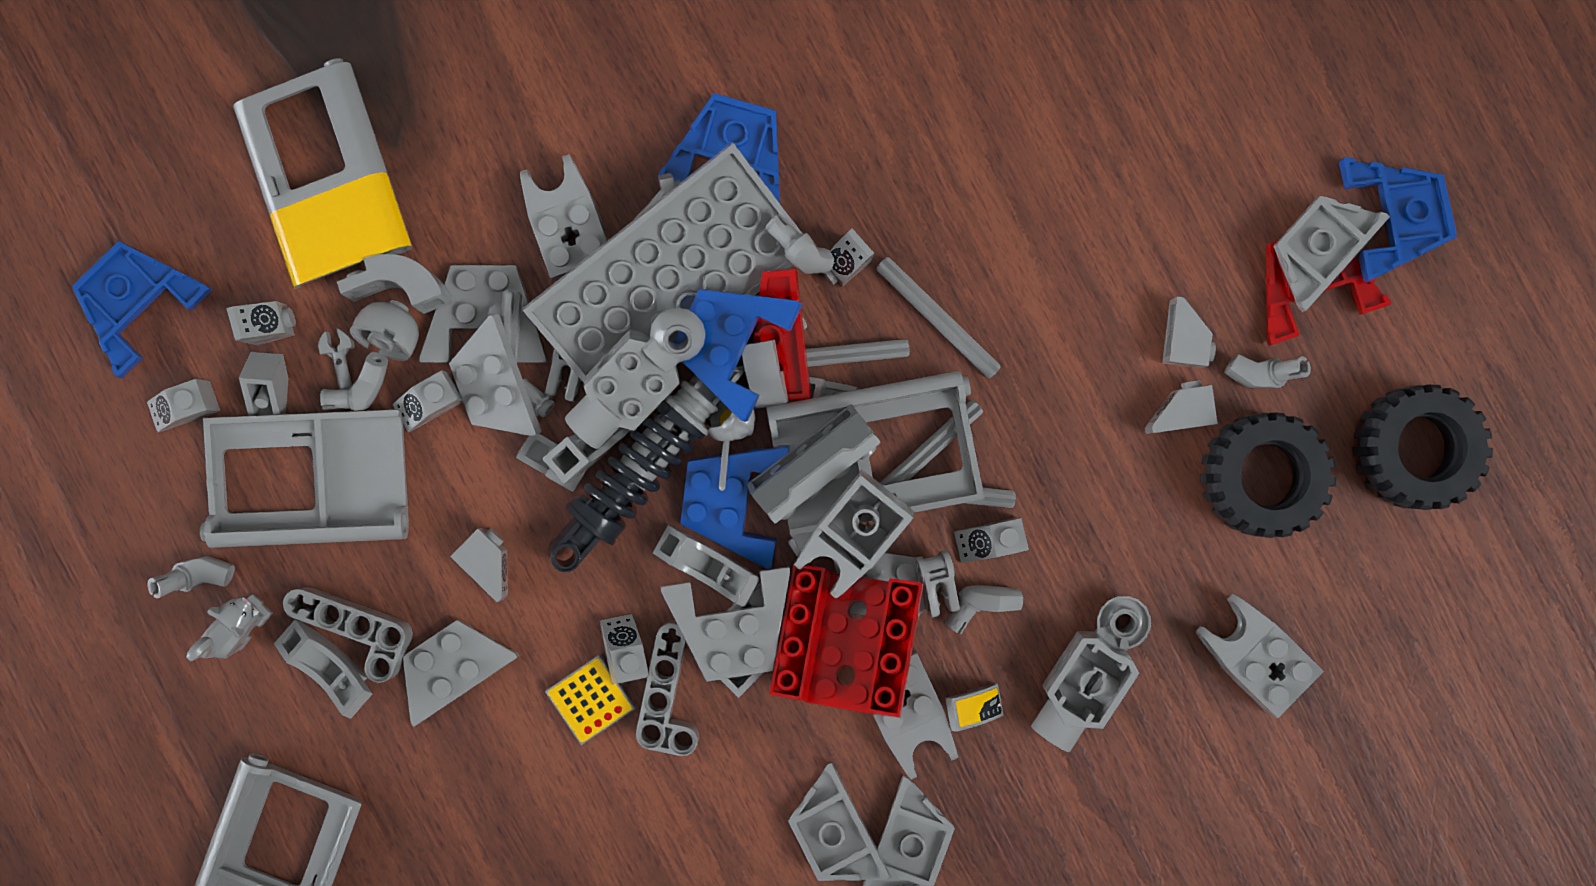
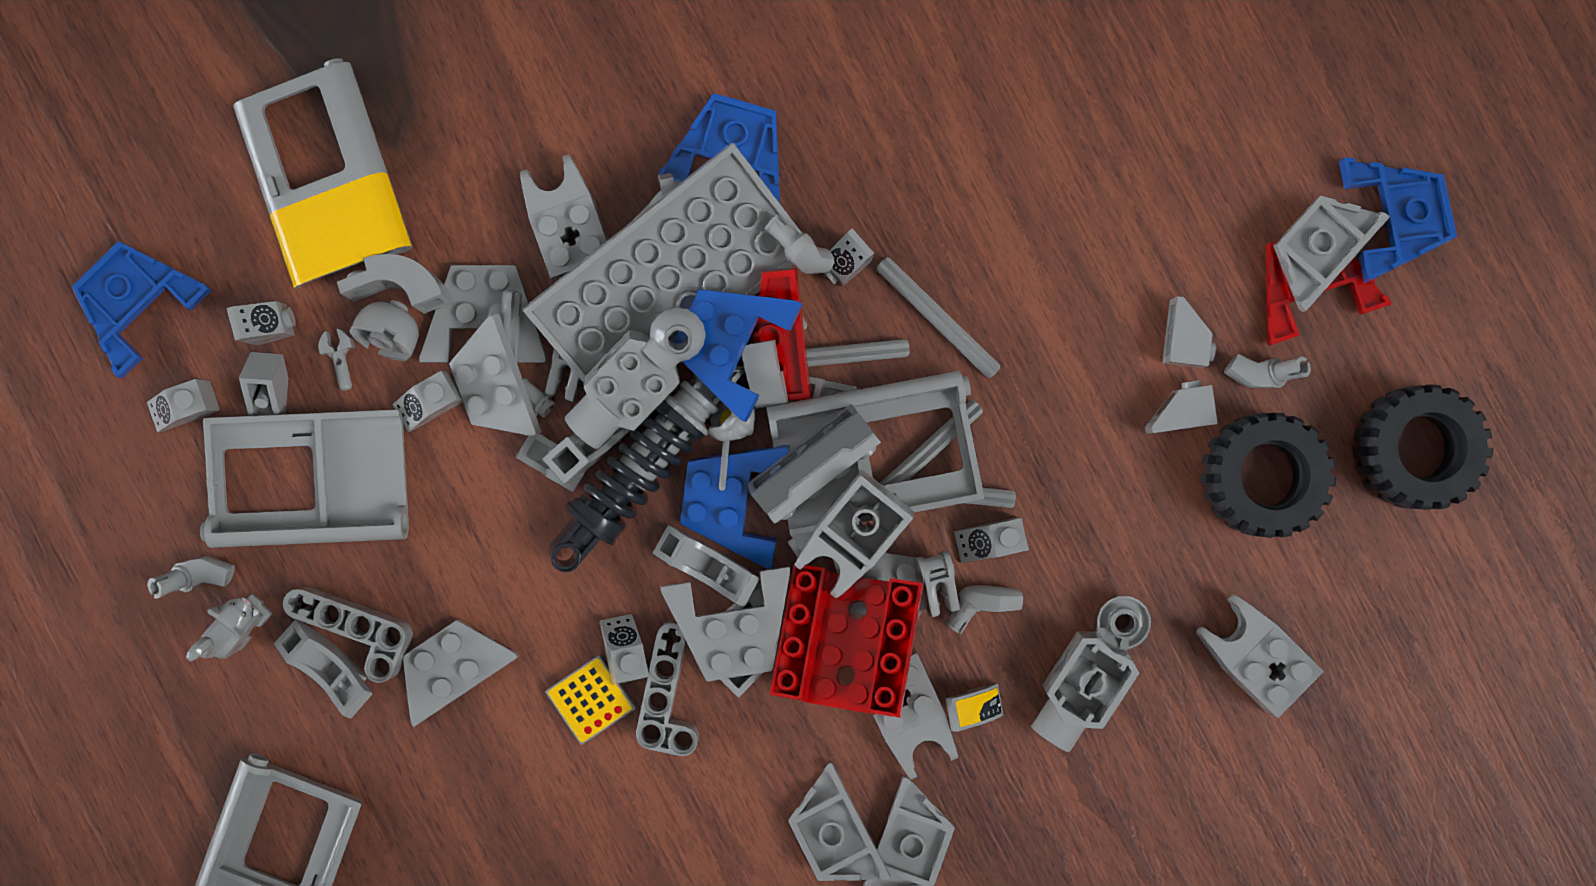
light grey arm [320,352,388,412] -> none
light grey slope [450,527,508,602] -> none

